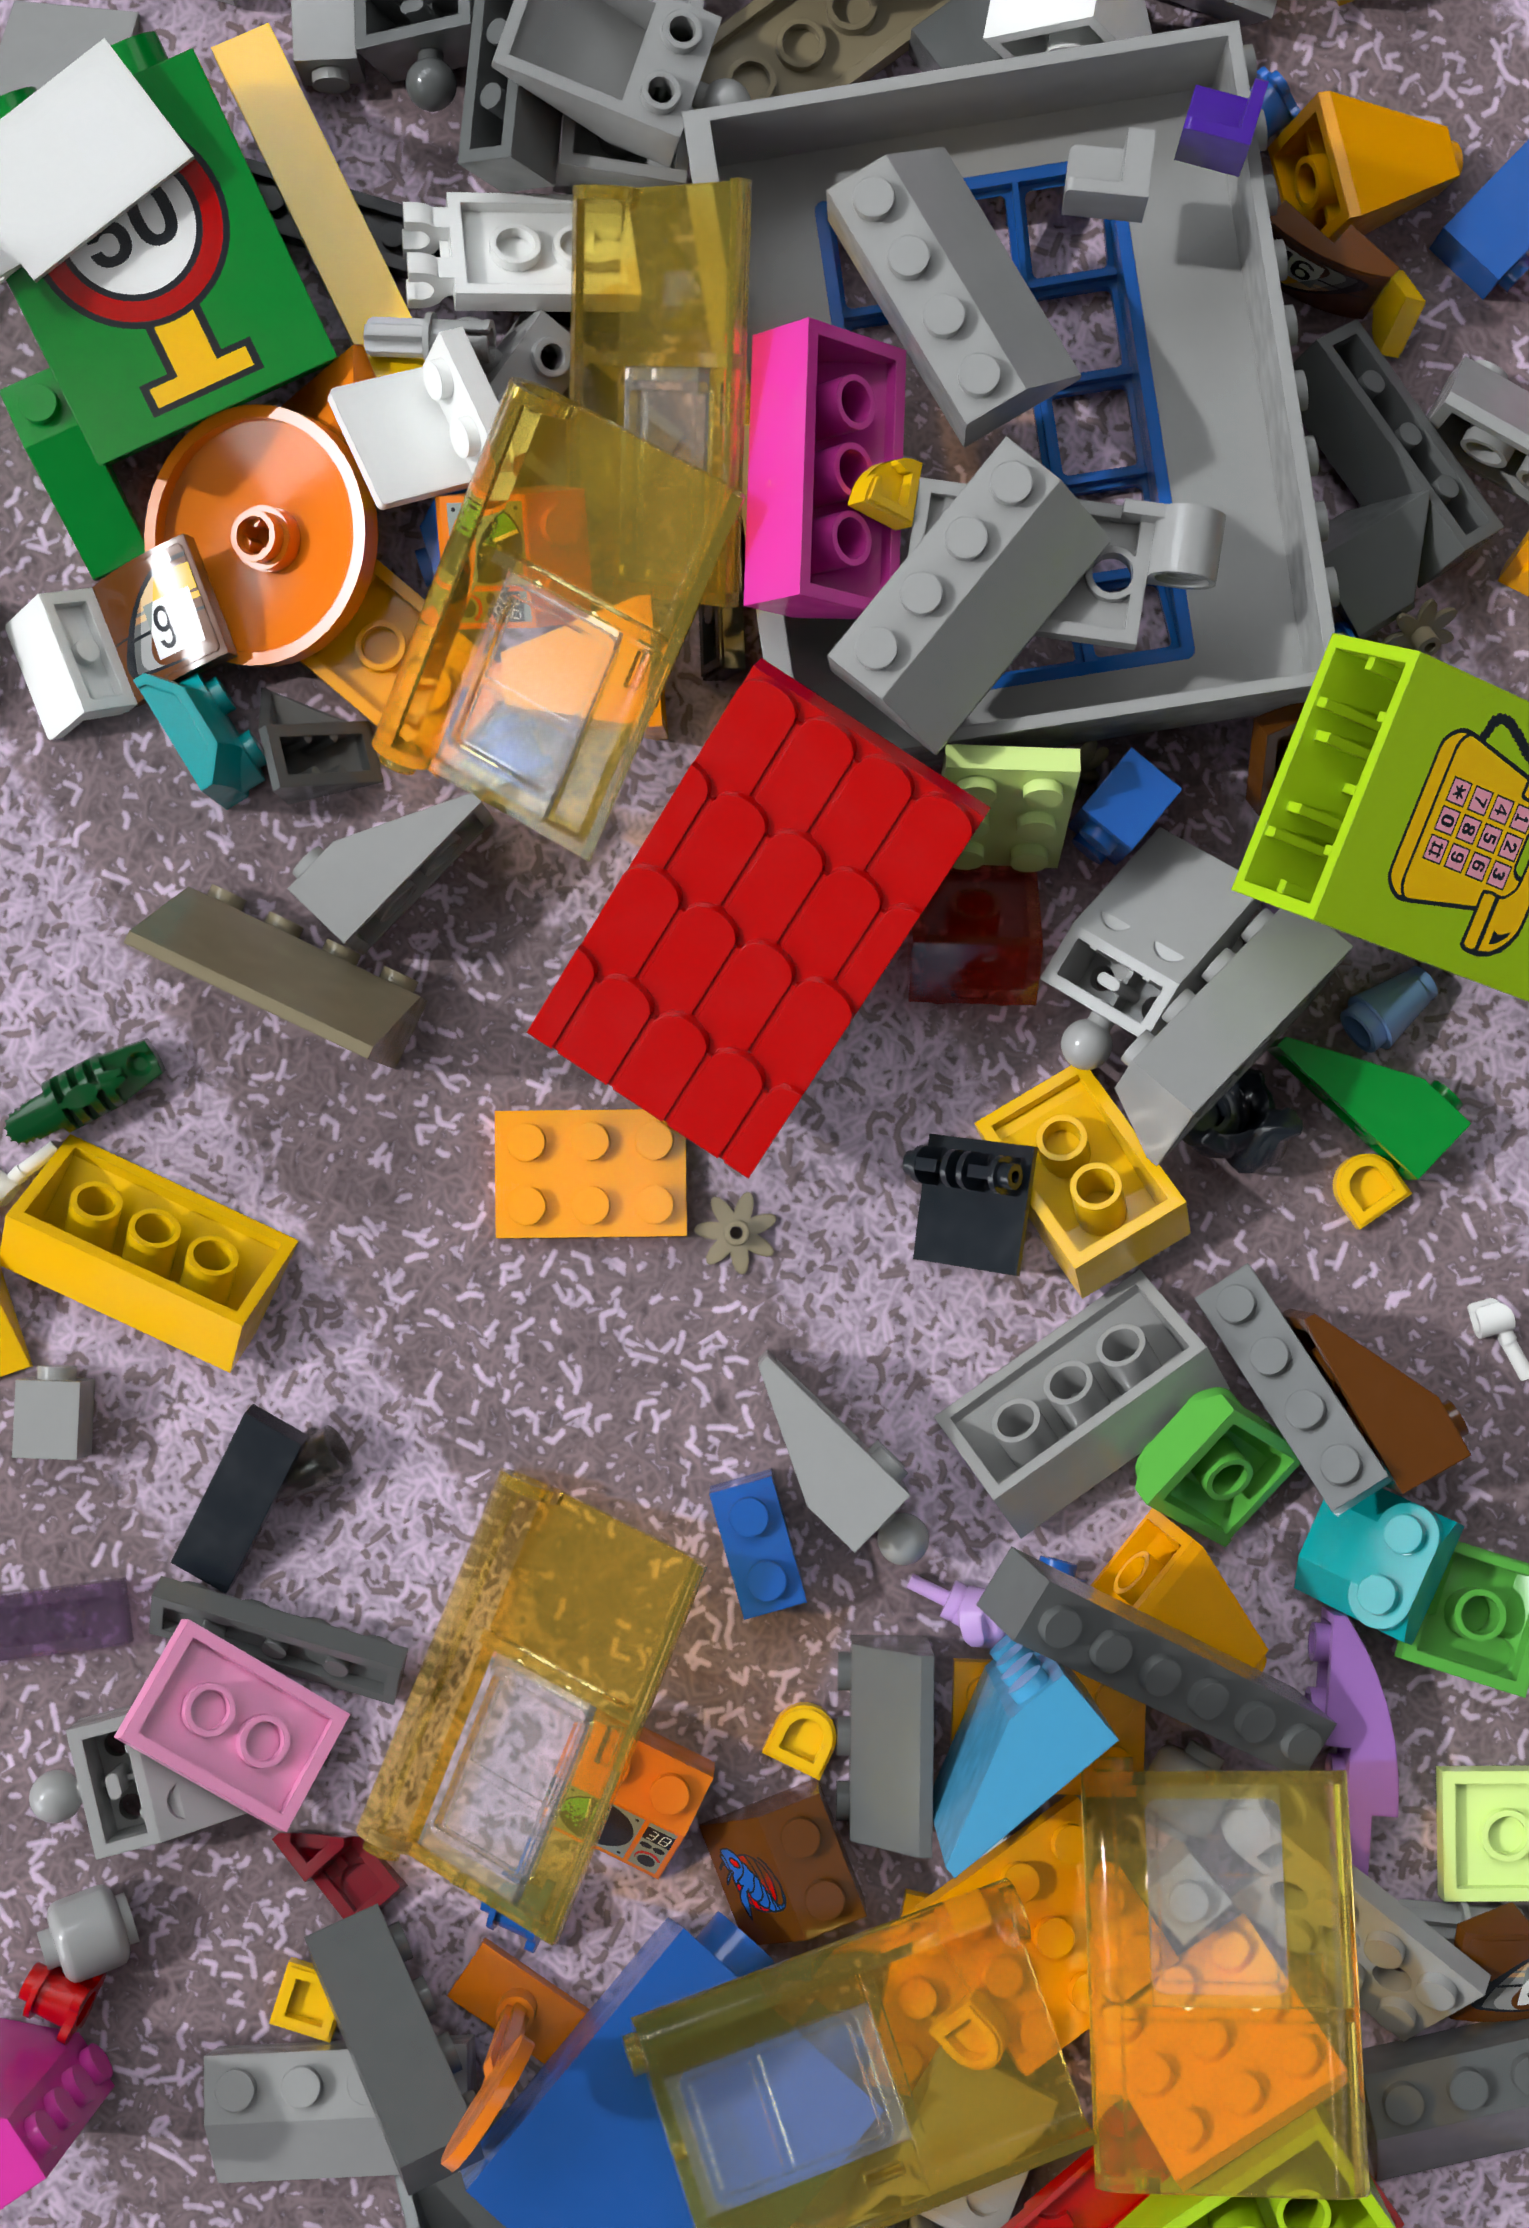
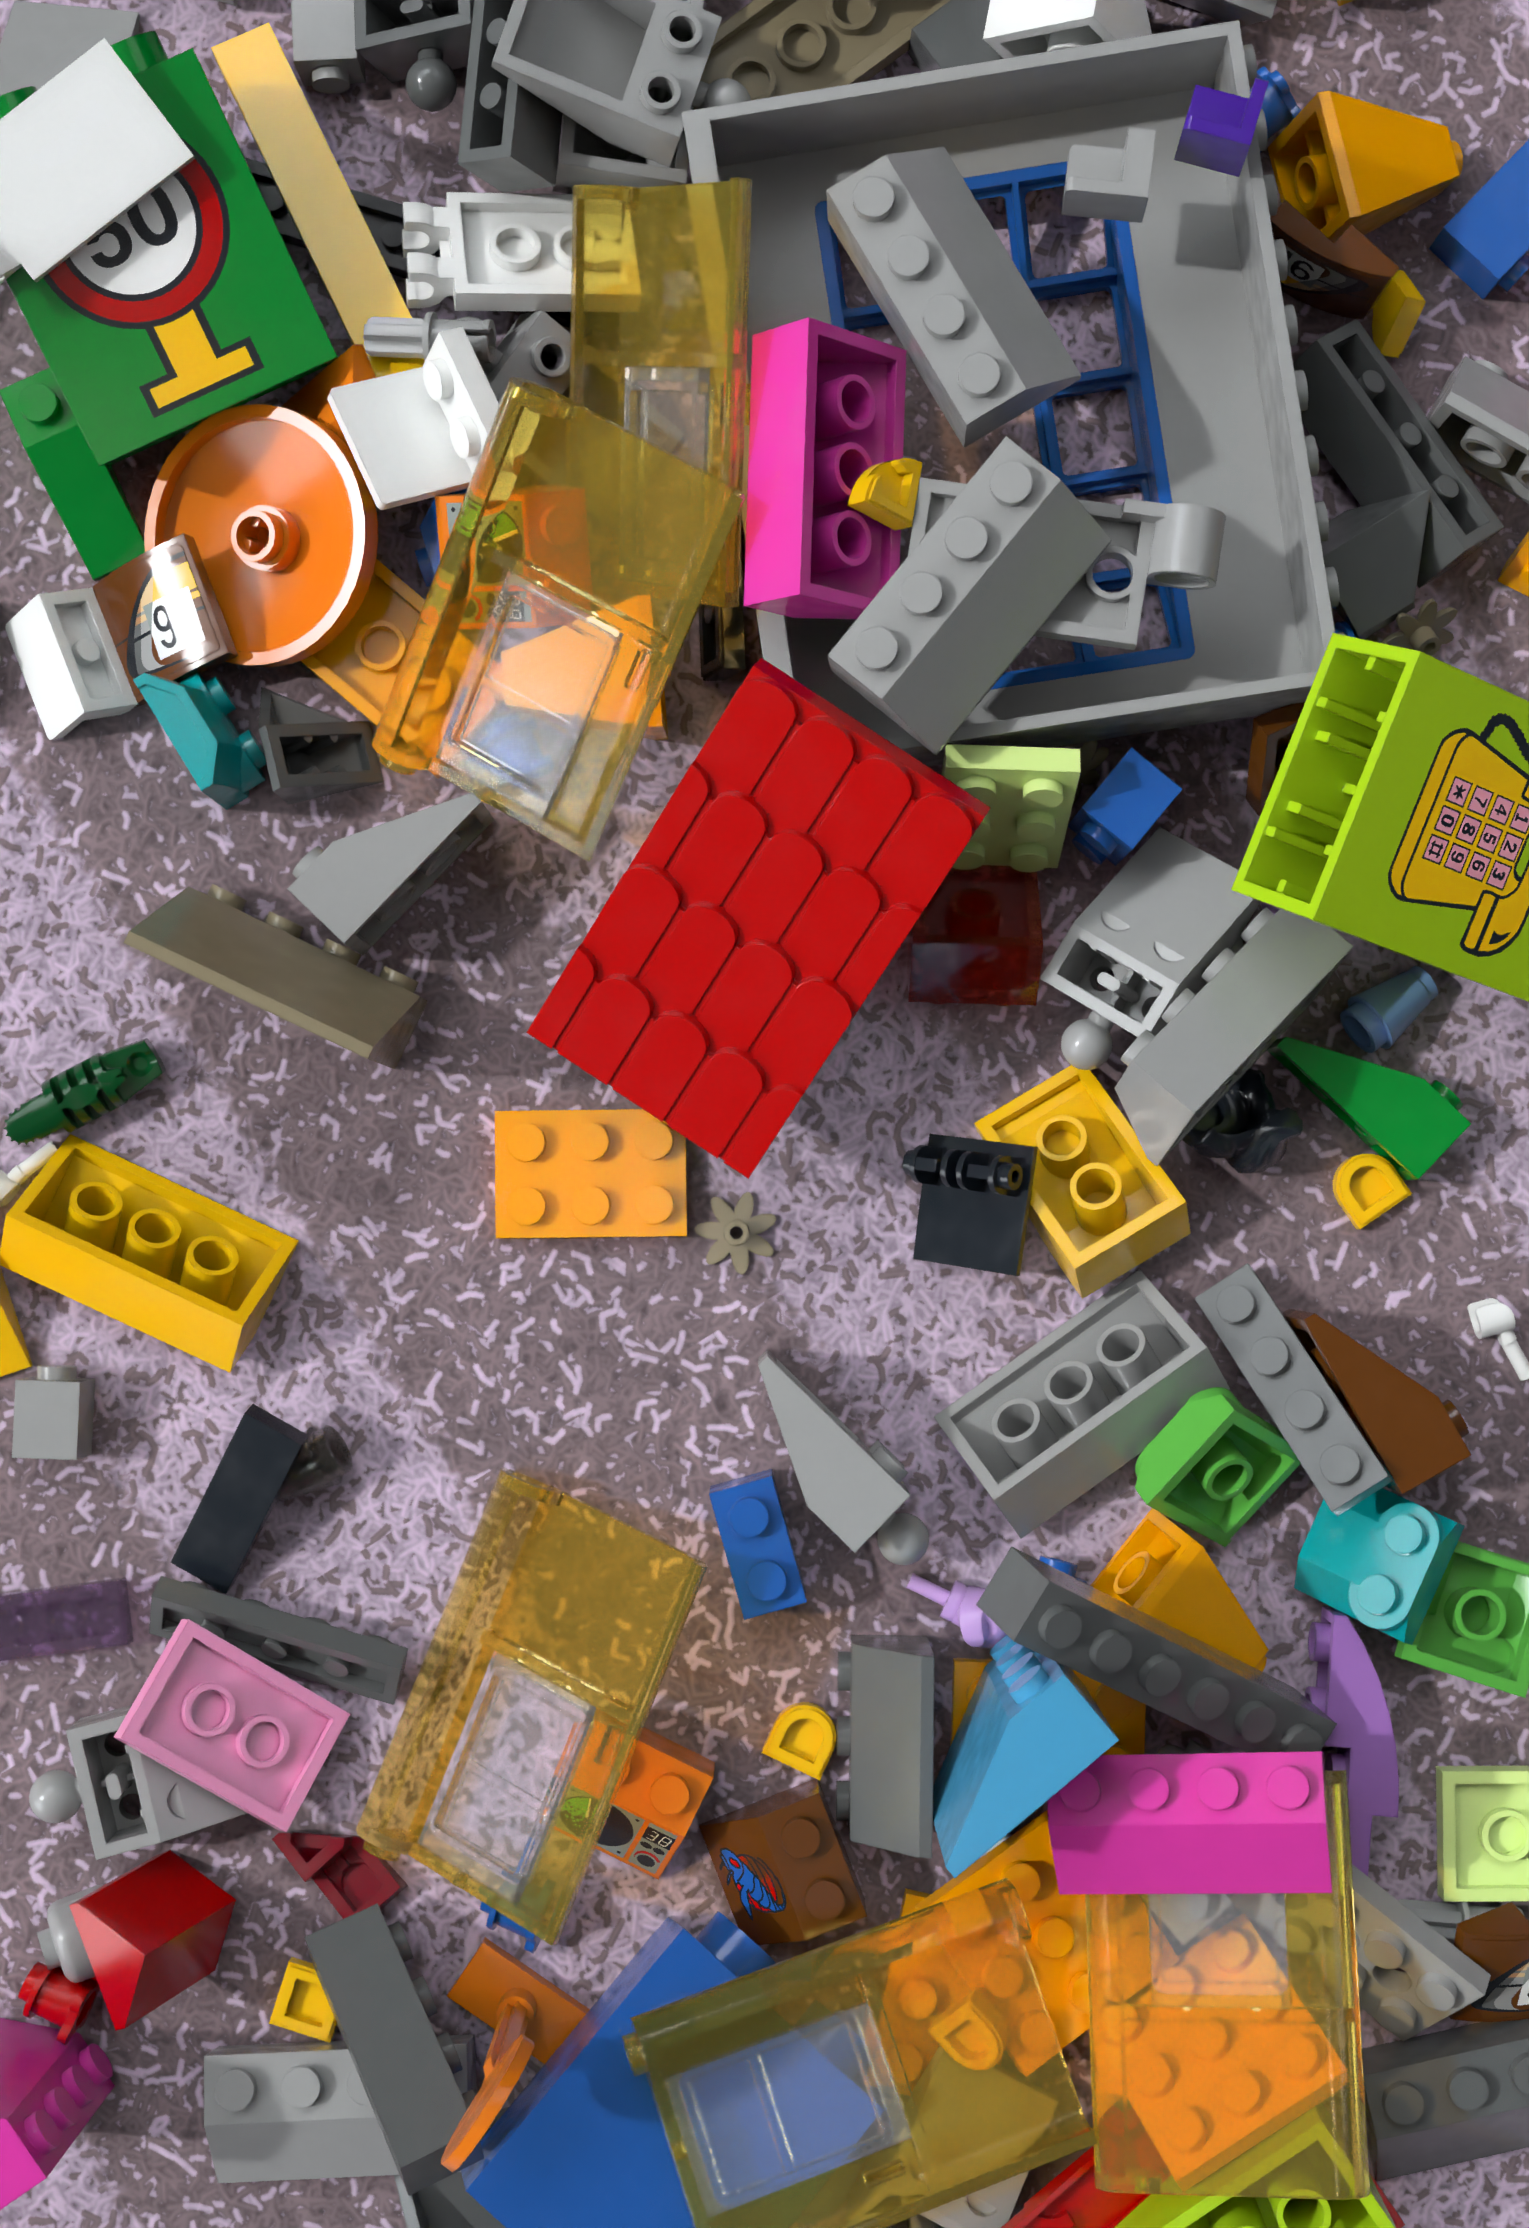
none -> red slope [69,1850,236,2031]
none -> dark pink slope [1047,1751,1333,1894]

